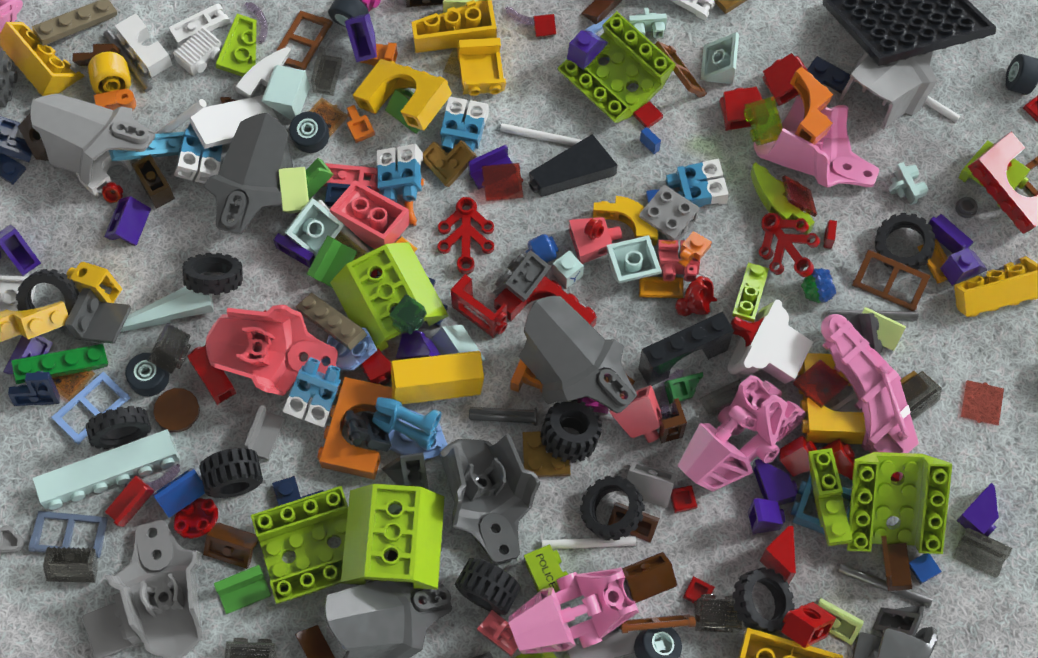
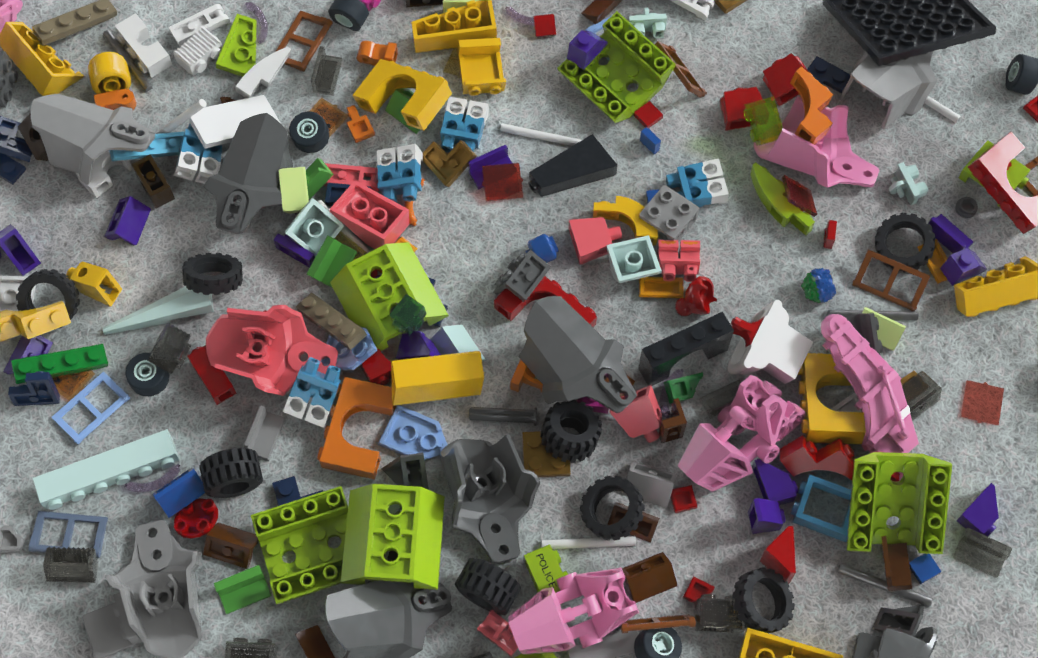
dark grey bracket [64,288,132,344] -> none
reddish brown slope [72,44,121,66] -> none
black tyre [86,406,151,449] -> none
red plate [102,182,123,203] -> none
red panel [105,475,155,527] -> none
reddish brown tile [153,388,200,432] -> none
light aqua slope [261,65,310,120] -> none
black plate [344,410,391,452] -> none
dark purple slope [345,13,377,62] -> none
dark azure piece [372,397,442,450] -> none
red plant [438,197,494,275] -> none
red panel [451,274,508,338] -> none
light aqua brick [552,251,584,289] -> none
red plate [584,218,604,240] -> none
orange plate [678,231,712,267] -> none
light aqua slope [700,32,739,84] -> none
lime slope [732,262,769,322] -> none
red plant [759,213,820,277] -> none
red brick [781,602,836,648] -> none
clear red piece [793,359,849,408] -> none
lime slope [808,448,853,546] -> none
yellowish green slope [817,598,864,645] -> none

